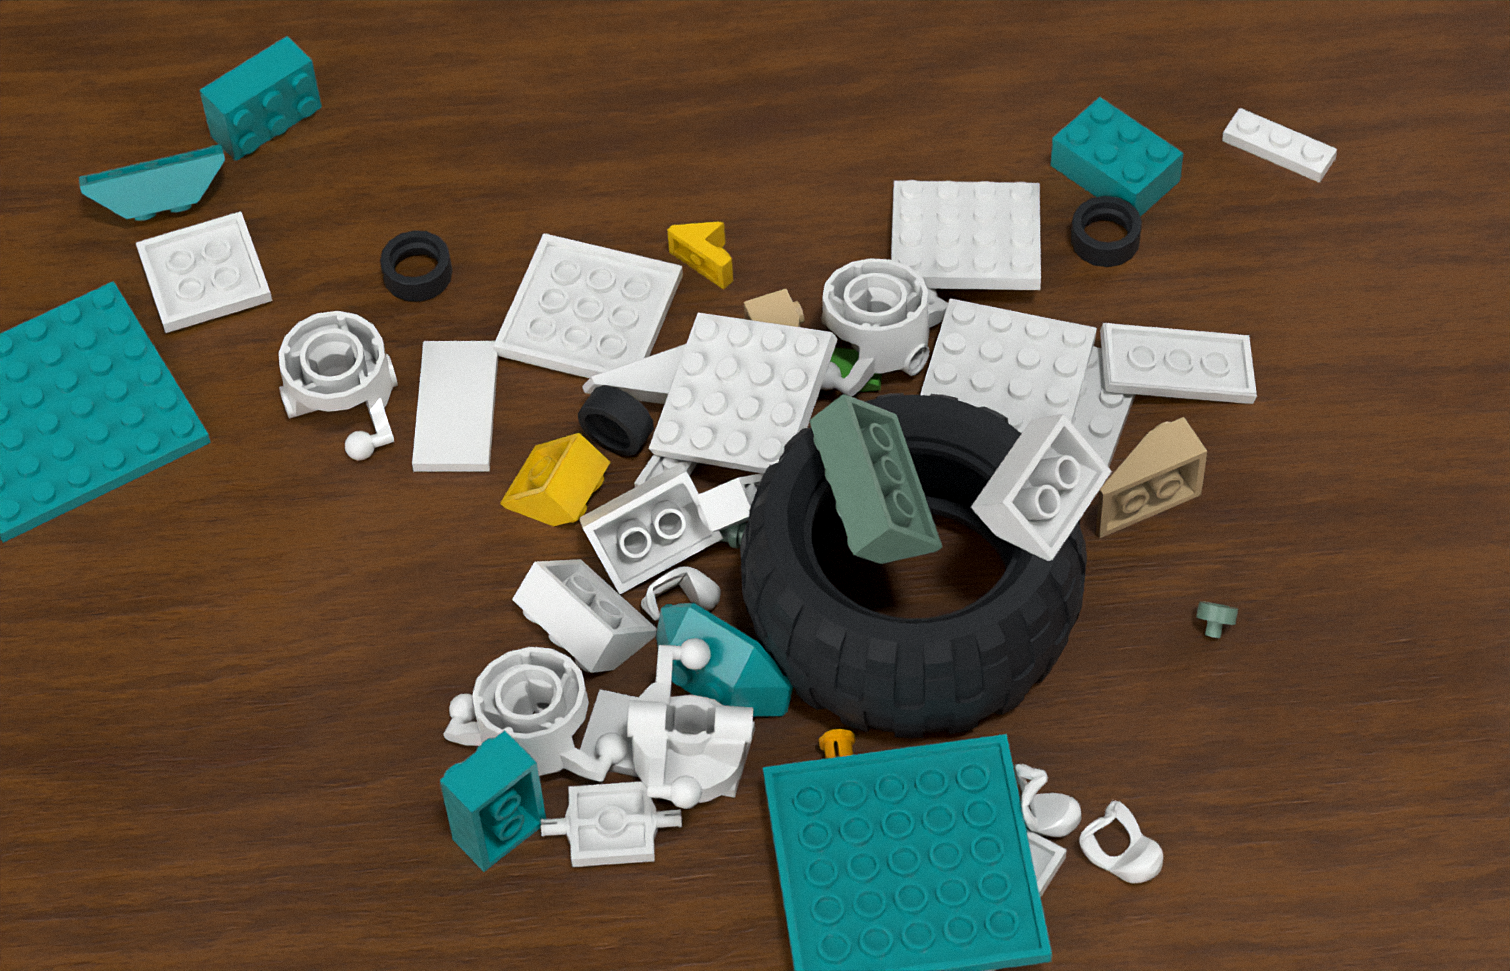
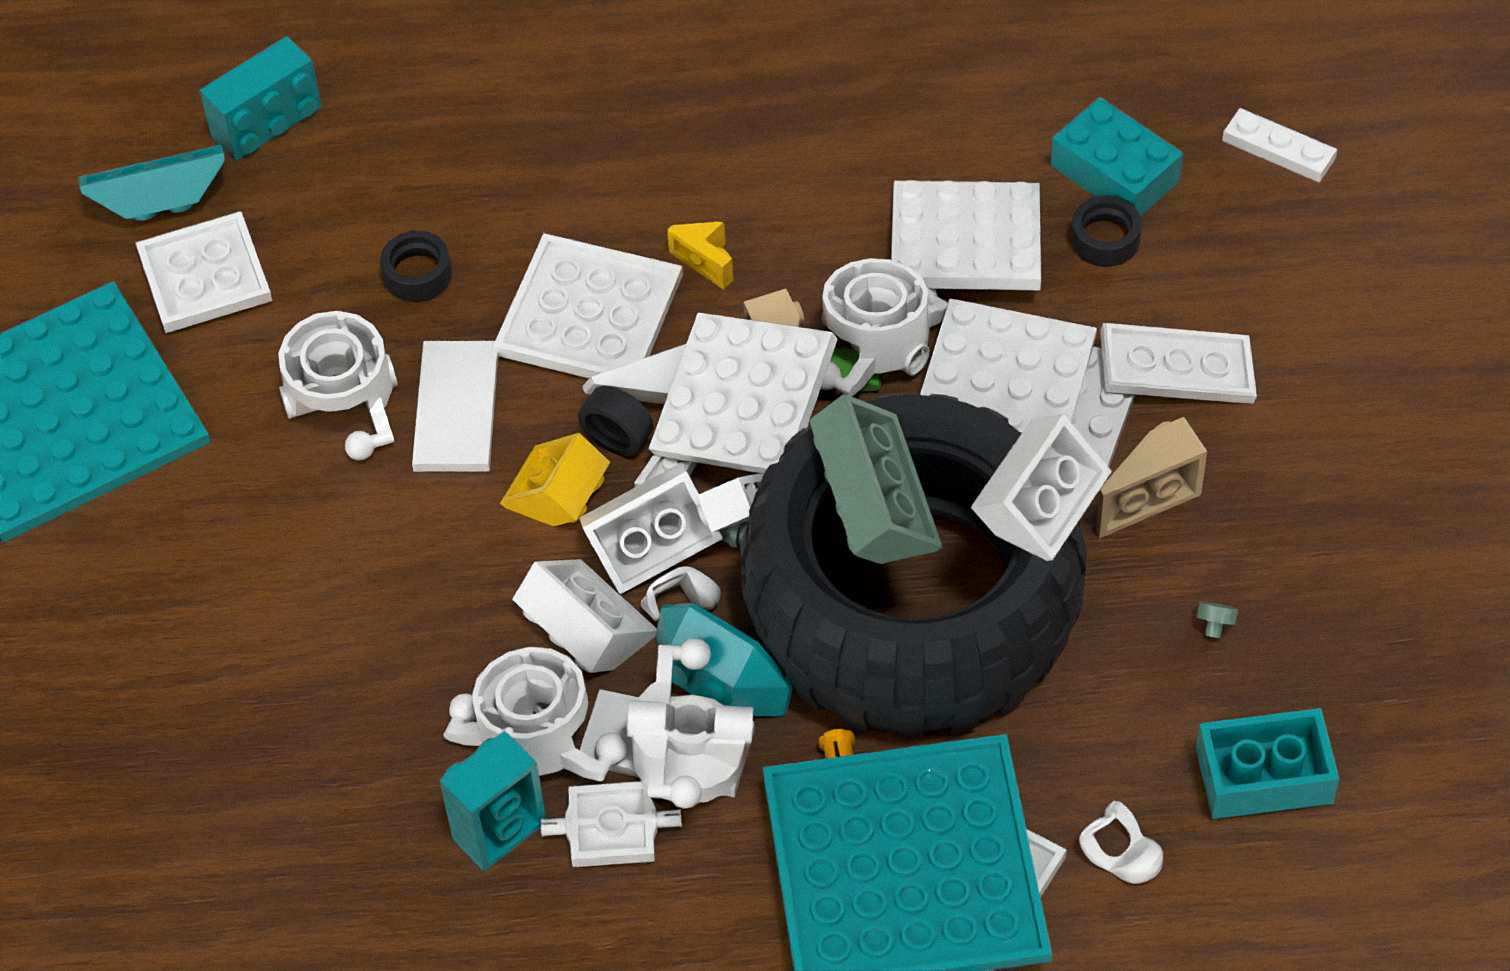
white piece [1015,764,1081,837] -> none
none -> teal brick [1196,708,1339,819]

